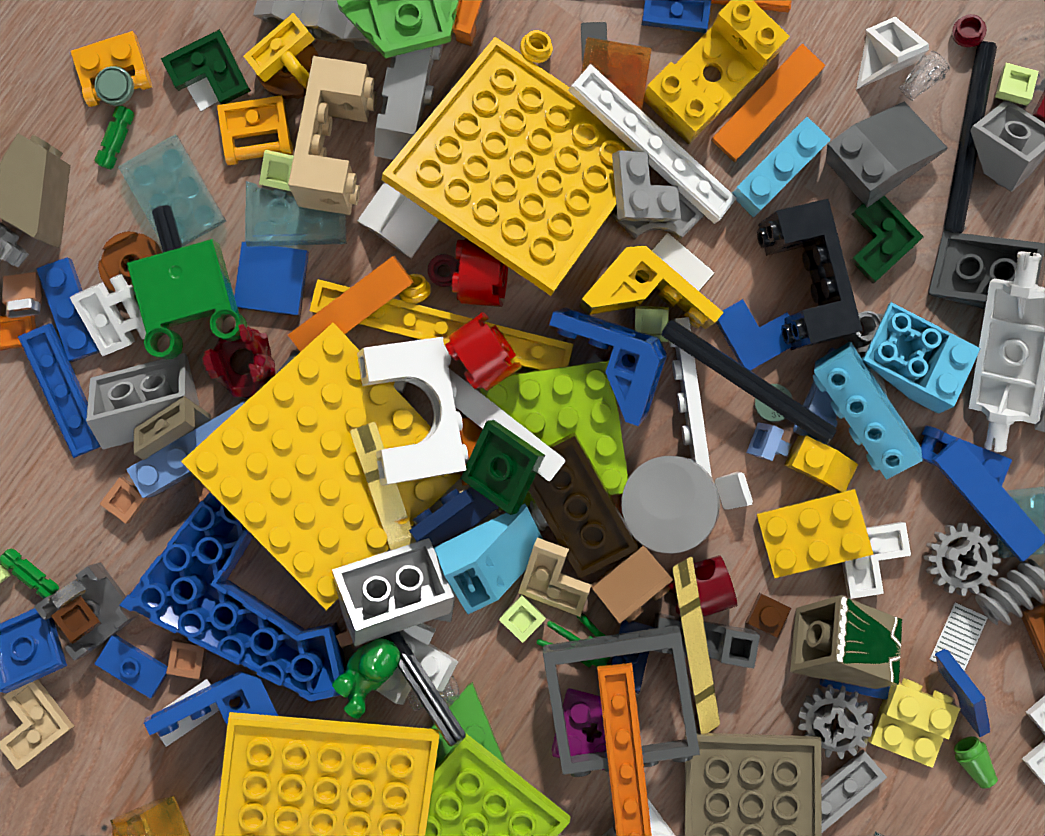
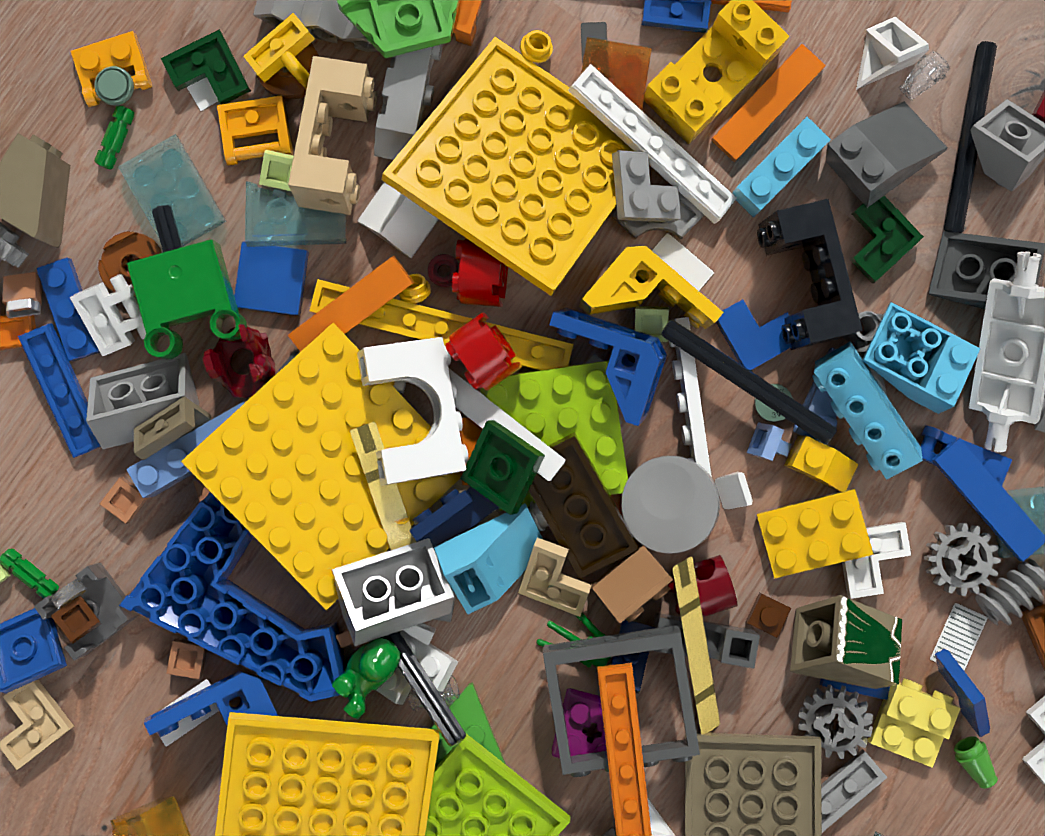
blue plate [94,634,168,699] -> none
yellowish green plate [499,595,546,643] -> none
dark red plate [952,14,987,48] -> none
yellowish green plate [995,63,1039,106] -> none

